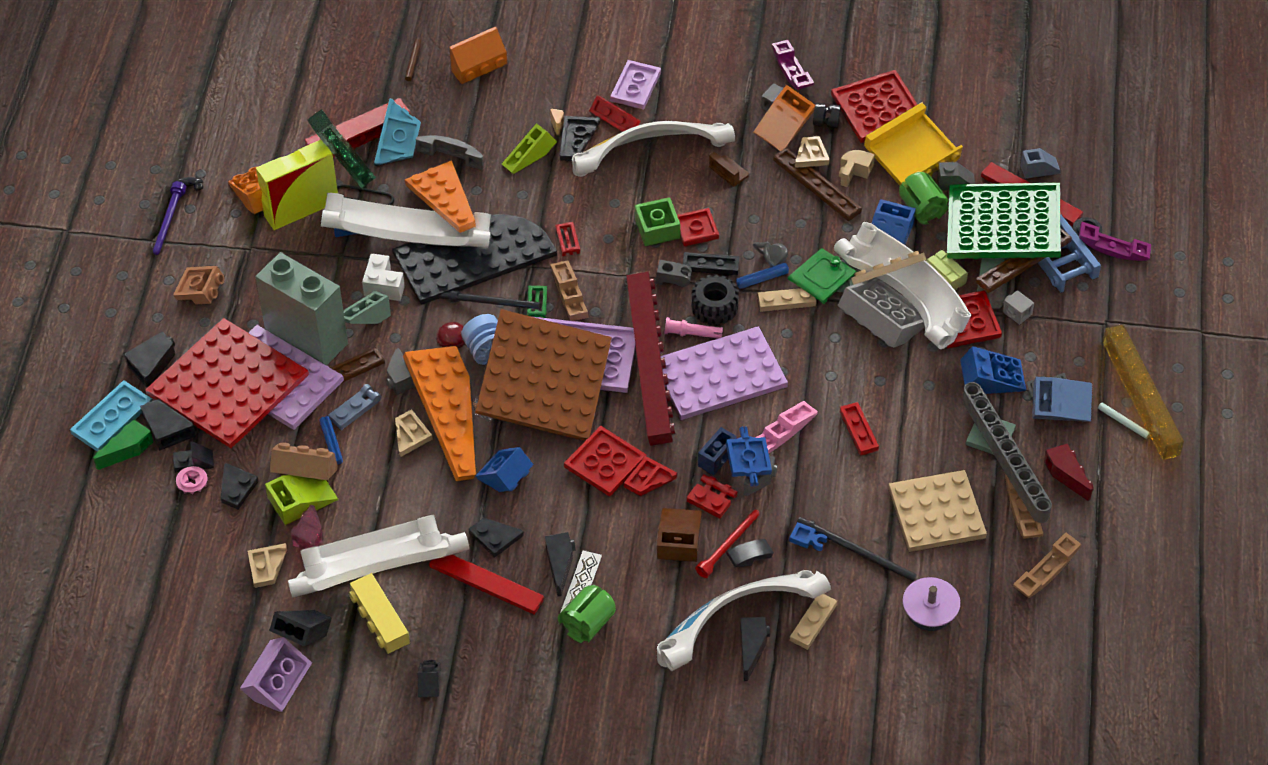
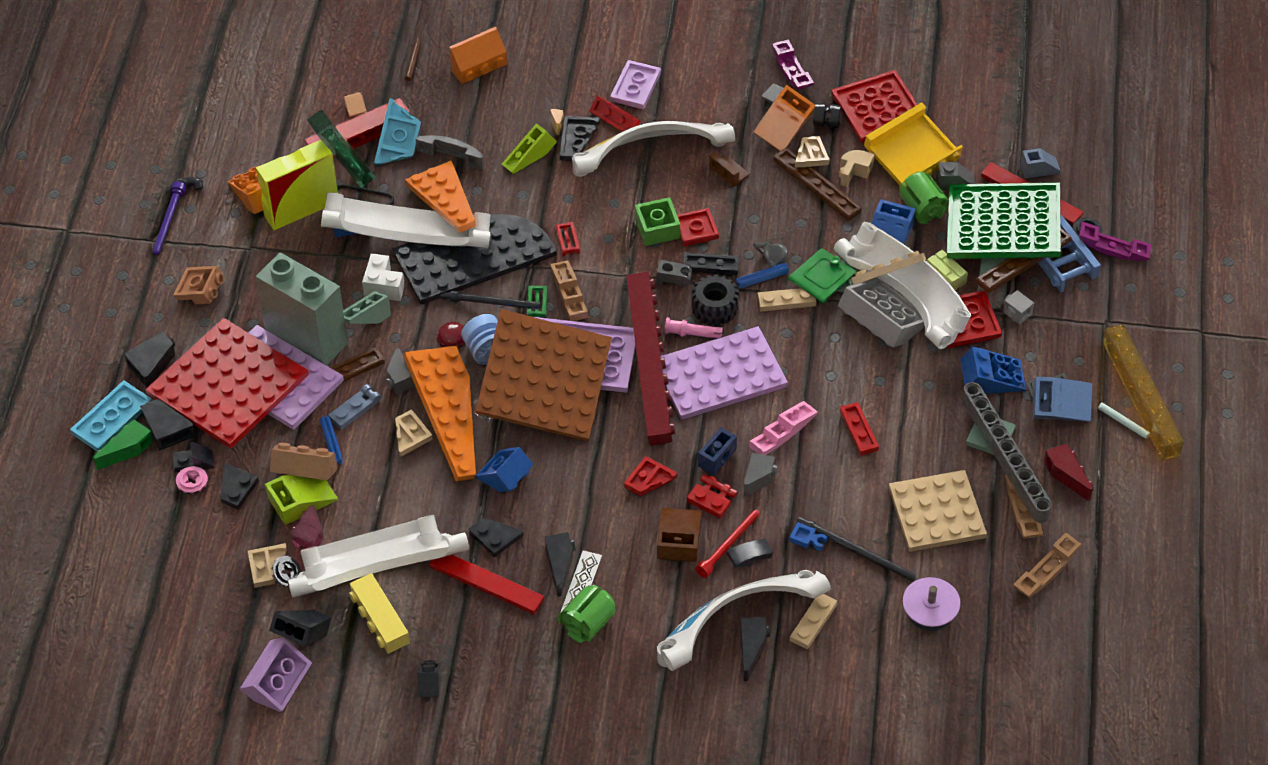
red plate [564,426,646,497] -> none
blue plate [726,426,772,487] -> none
none -> gear [271,556,301,587]
none -> light nougat slope [344,93,367,117]

